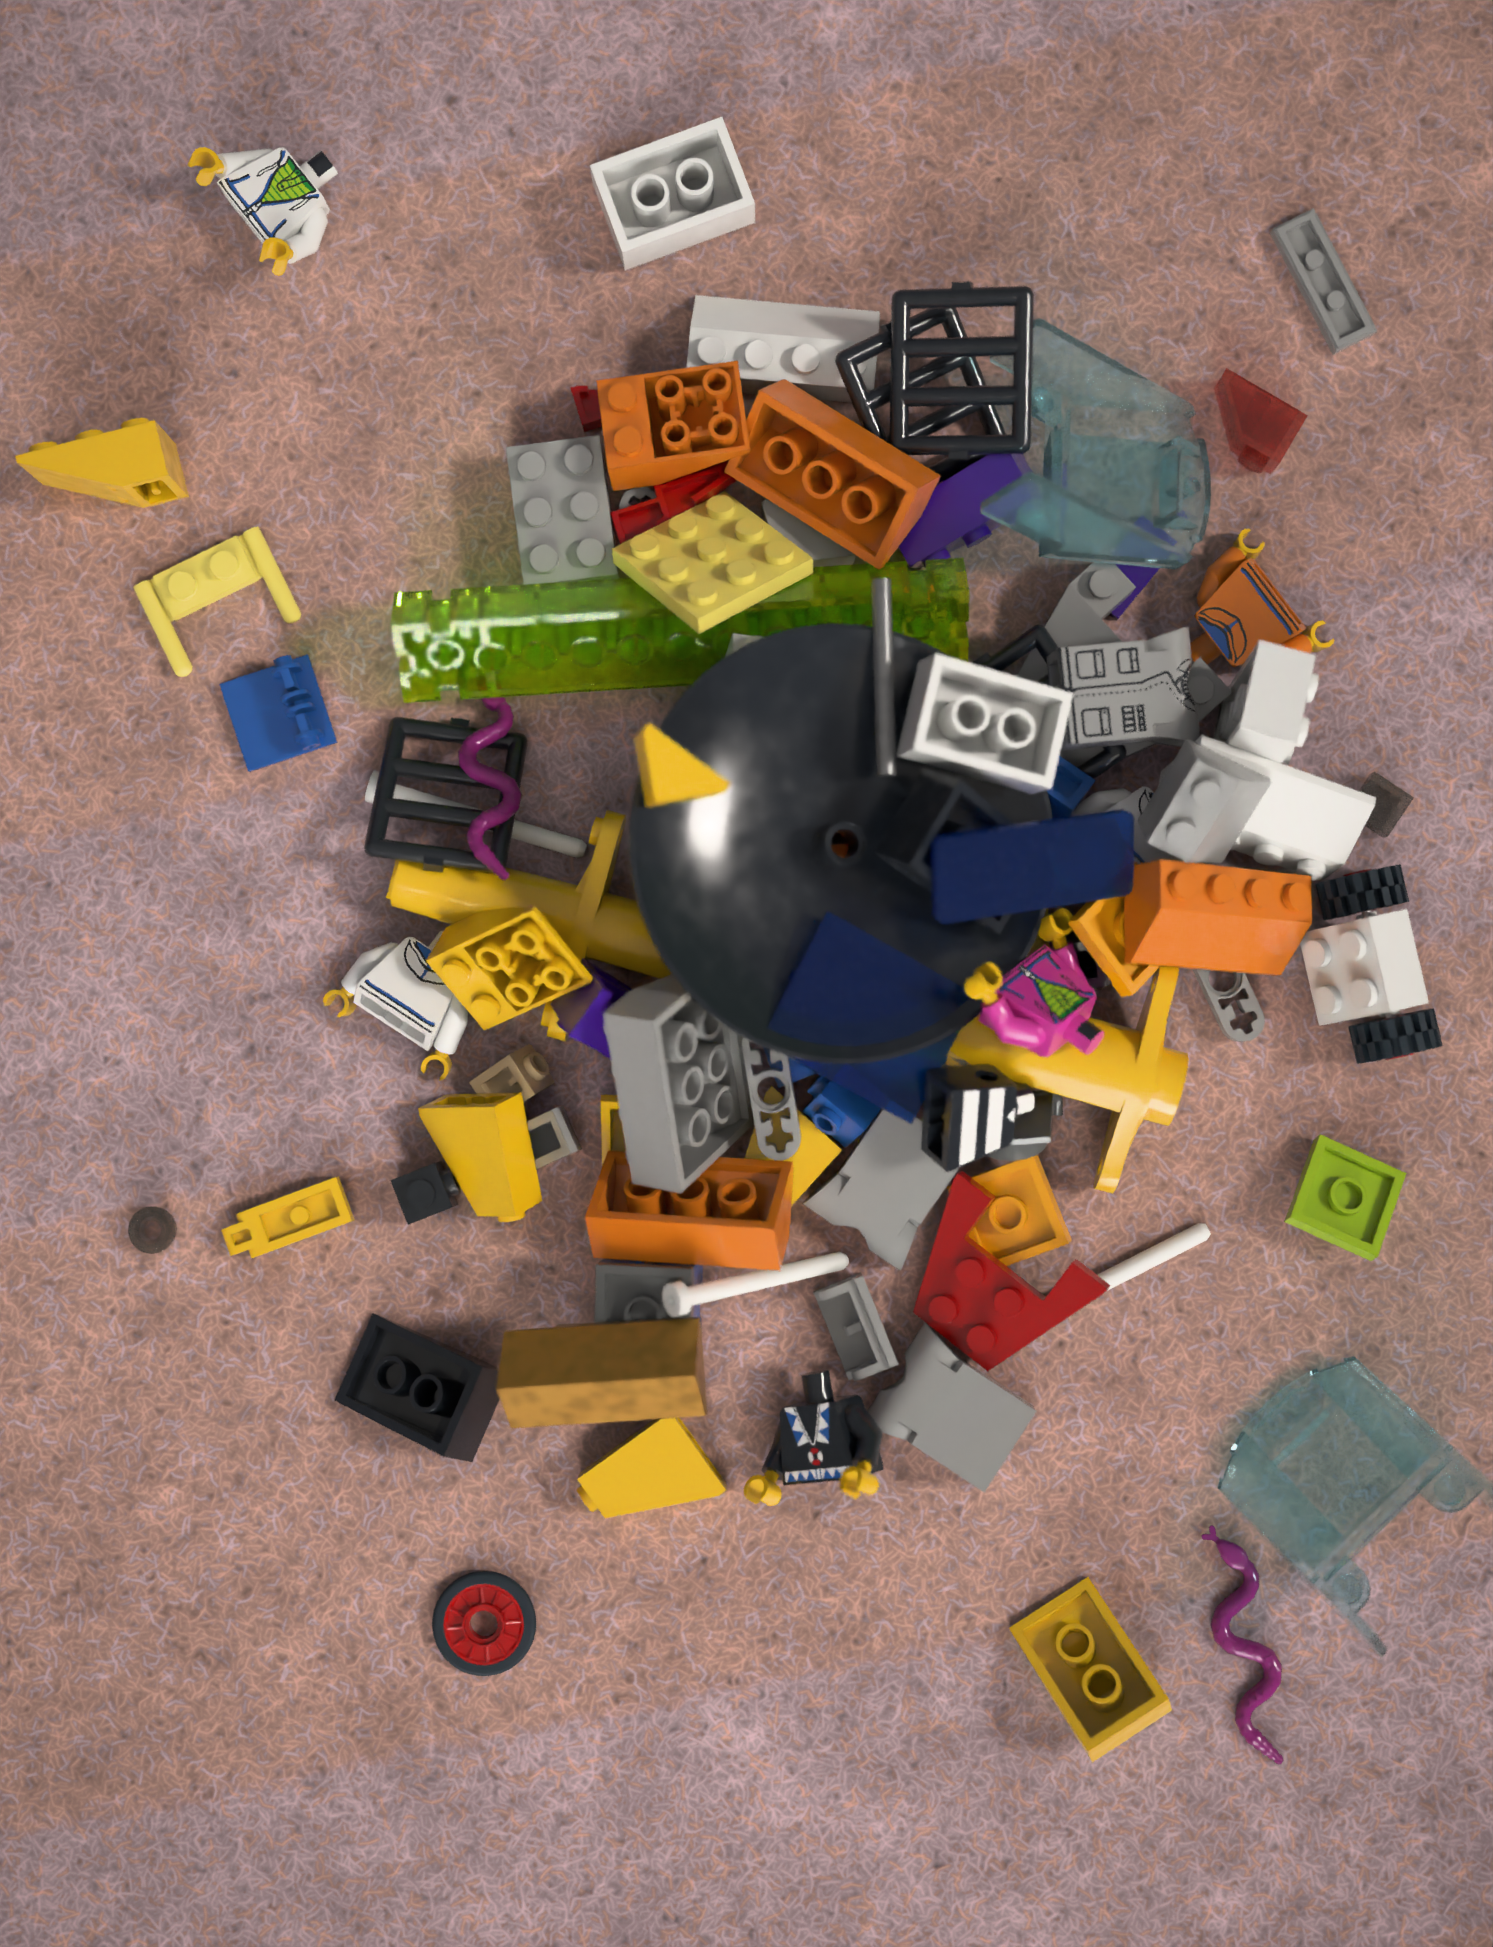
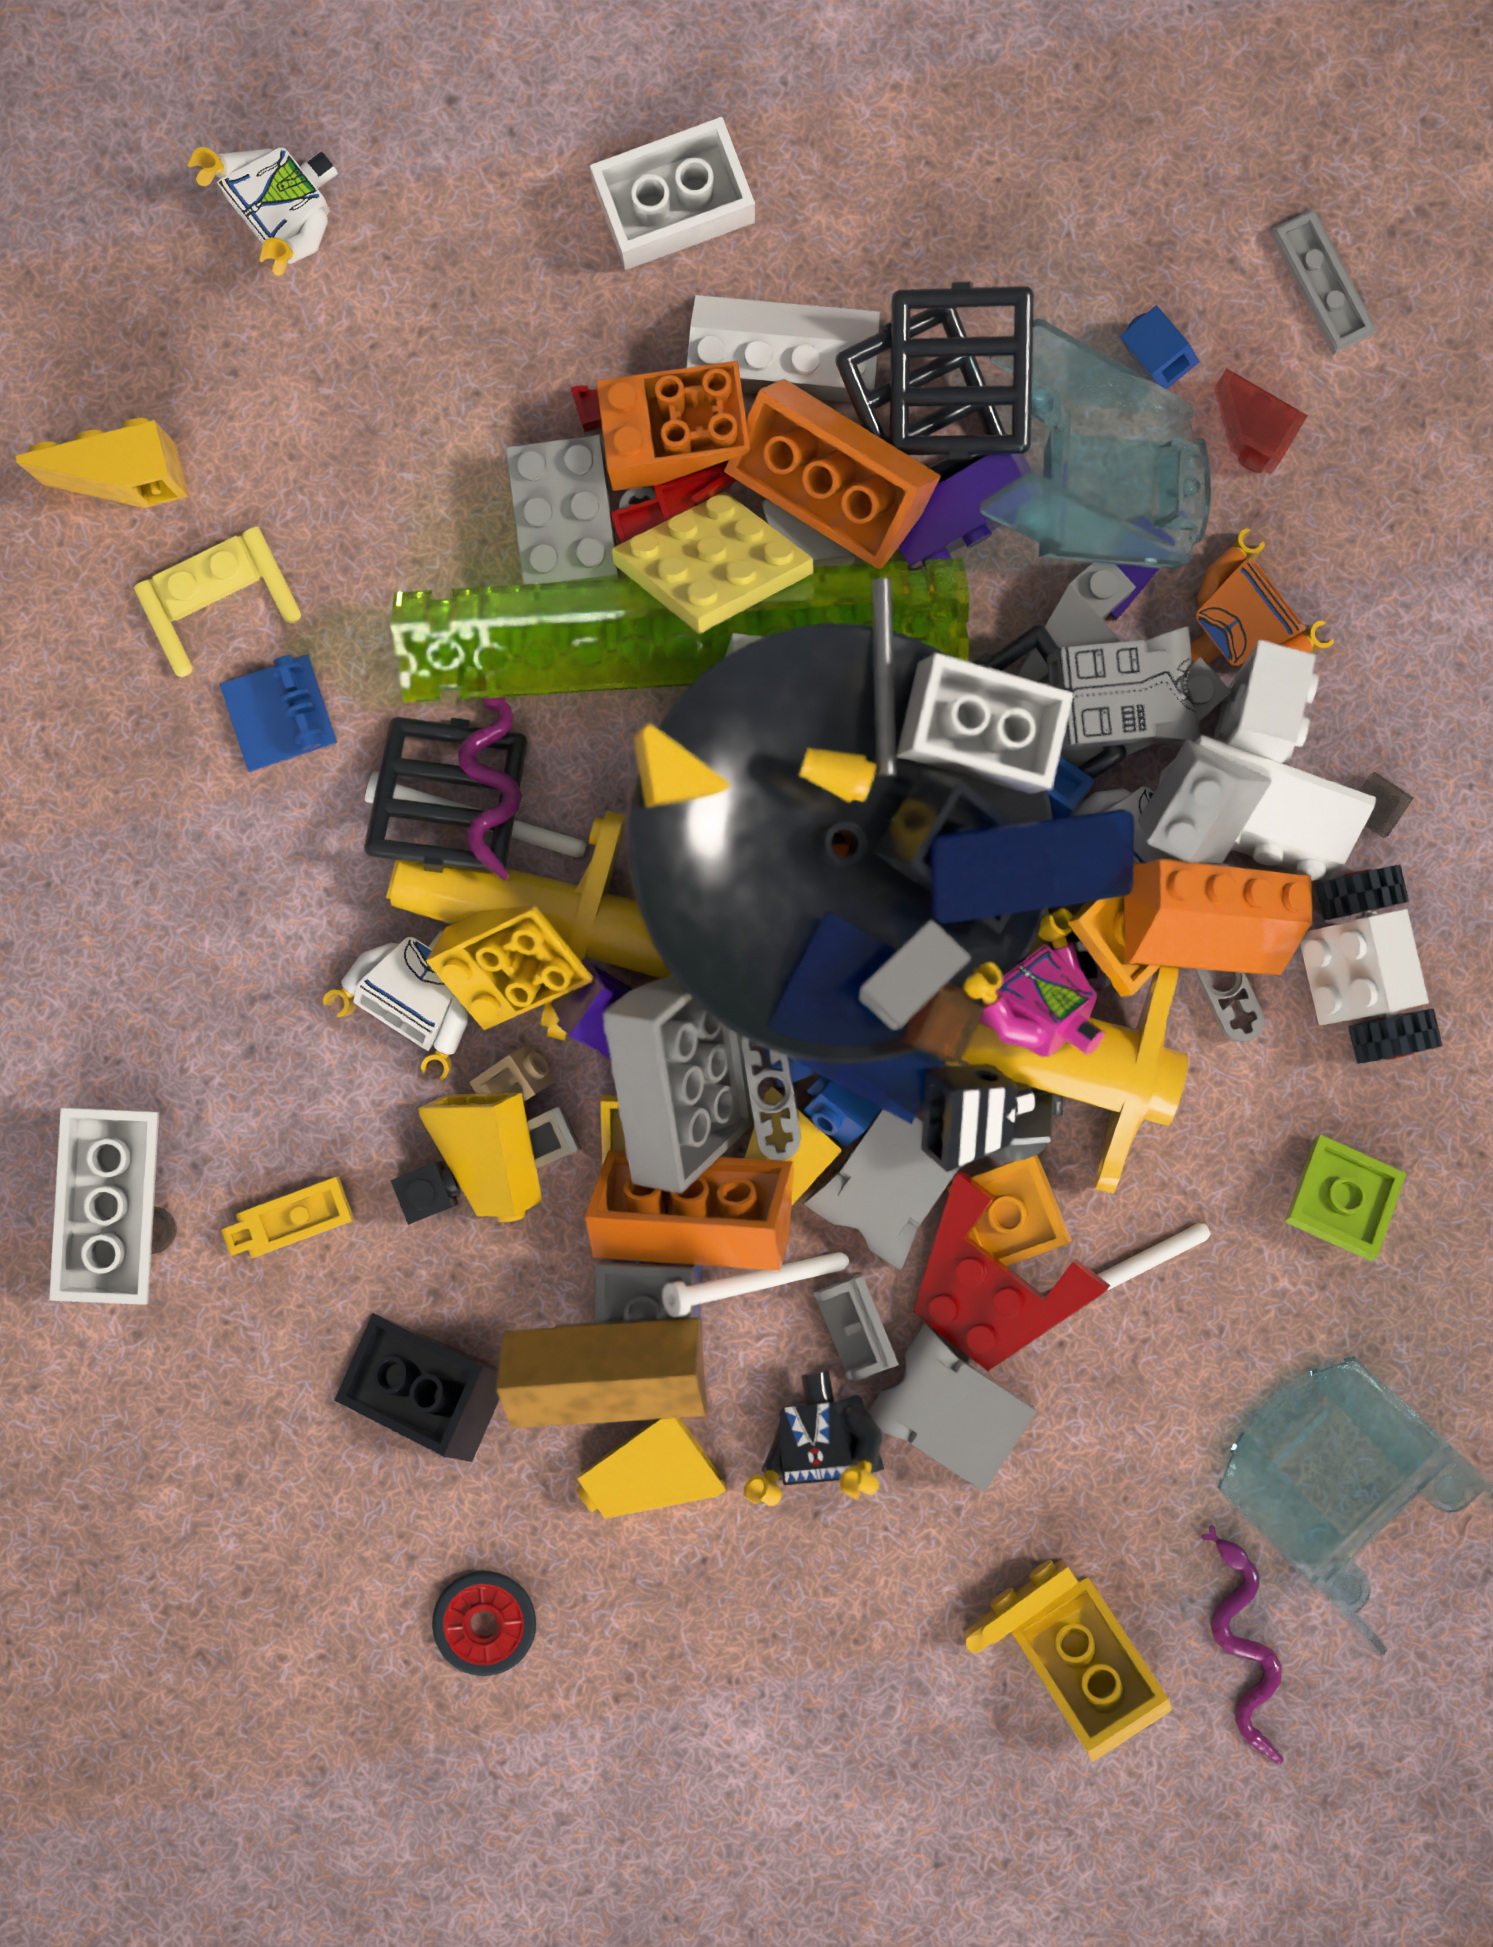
none -> white slope [49,1107,159,1305]
none -> yellow cone [799,747,876,803]
none -> light grey hinge [859,920,971,1030]
none -> clear orange brick [903,983,984,1062]
none -> yellow hinge [963,1559,1079,1653]
none -> blue brick [1119,305,1200,392]

